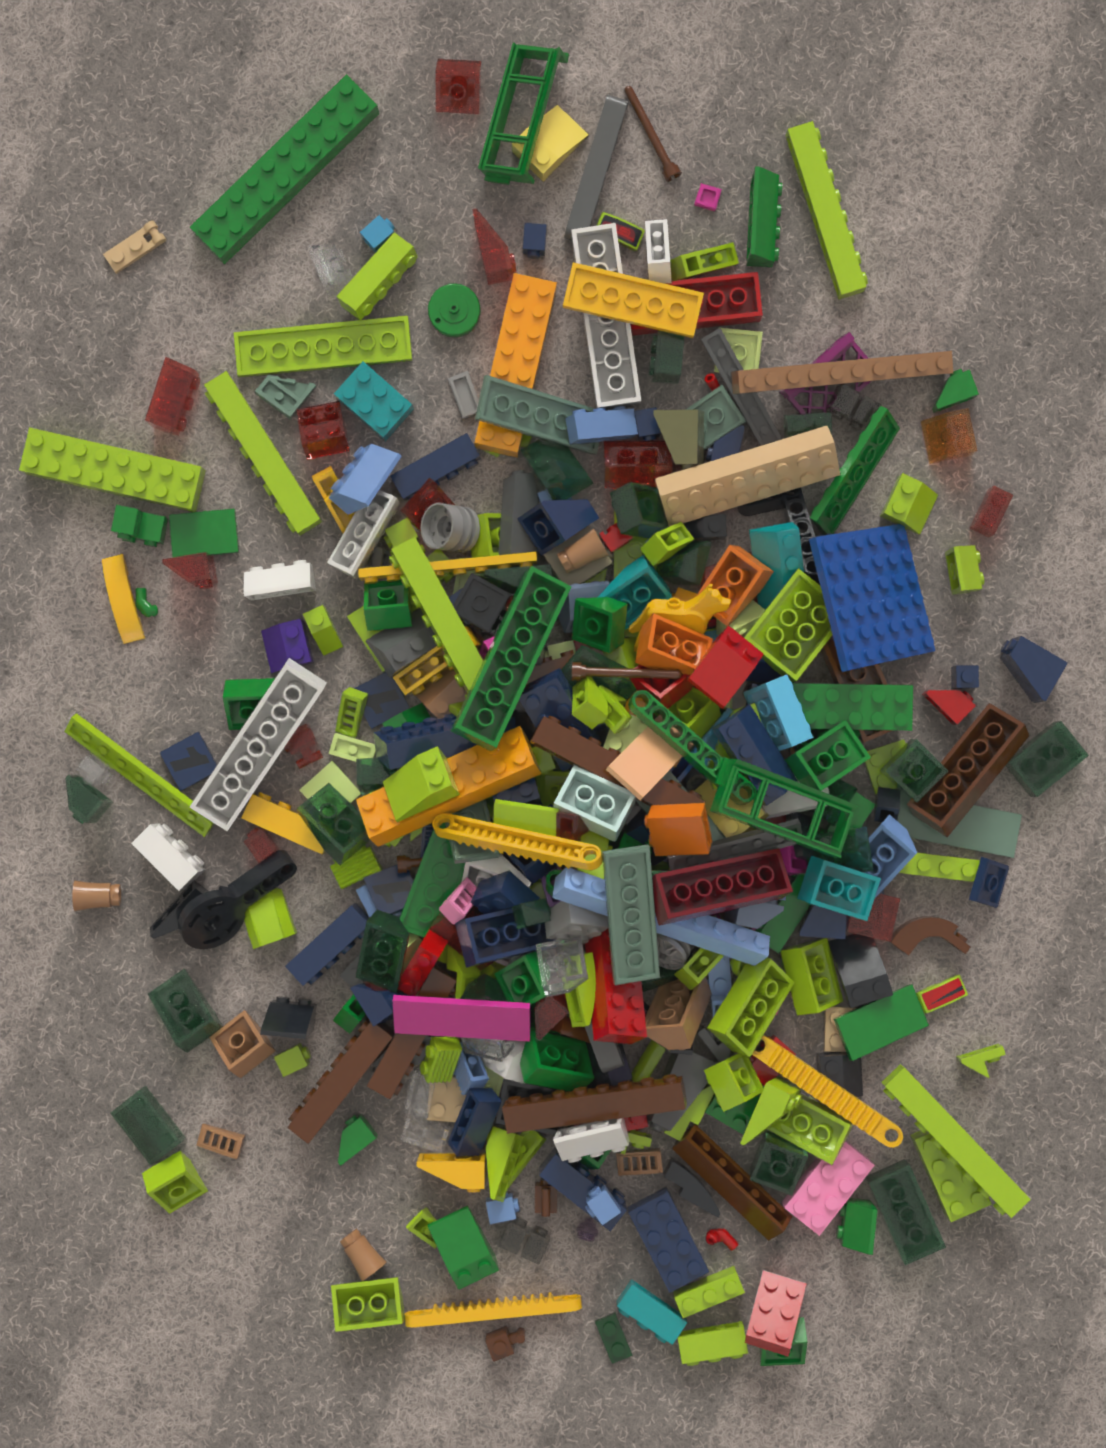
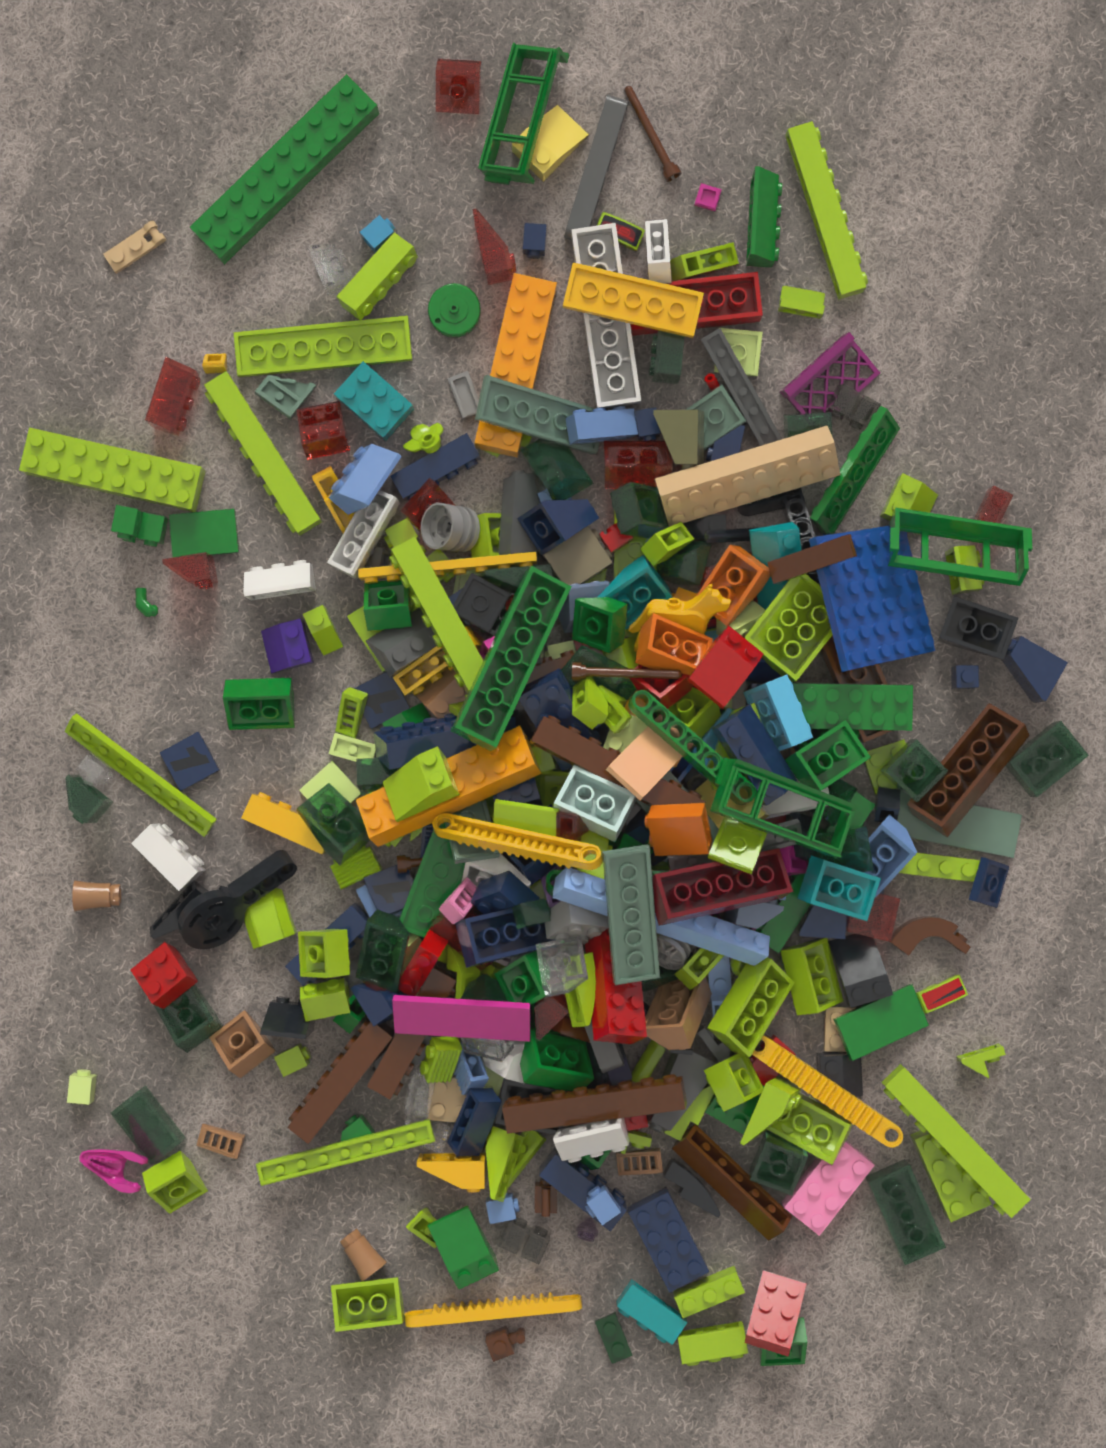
yellow slope [102,554,145,644] -> none
white brick [190,658,327,831] -> none
clear red brick [243,827,280,863] -> none
clear red brick [284,724,324,769] -> none
medium nougat plant [557,528,609,573] -> none
red arm [705,1228,739,1251] -> none
medium nougat brick [731,351,953,394] -> none
green slope [836,1198,878,1255] -> none
clear orange slope [920,408,978,464] -> none
red slope [922,690,976,725] -> none
green slope [932,369,979,413] -> none
none -> yellowish green brick [67,1069,97,1105]
none -> dark pink animal [79,1149,148,1193]
none -> red brick [130,942,198,1009]
none -> yellow slope [202,353,227,374]
none -> lime tile [256,1119,435,1186]
none -> lime slope [298,929,350,978]
none -> lime slope [300,978,350,1022]
none -> lime plate [403,423,443,453]
none -> black axle [703,527,762,544]
none -> lime plate [708,817,767,874]
none -> reddish brown tile [767,534,857,584]
none -> lime panel [778,286,825,319]
none -> green piece [888,508,1033,586]
none -> black slope [938,596,1019,660]

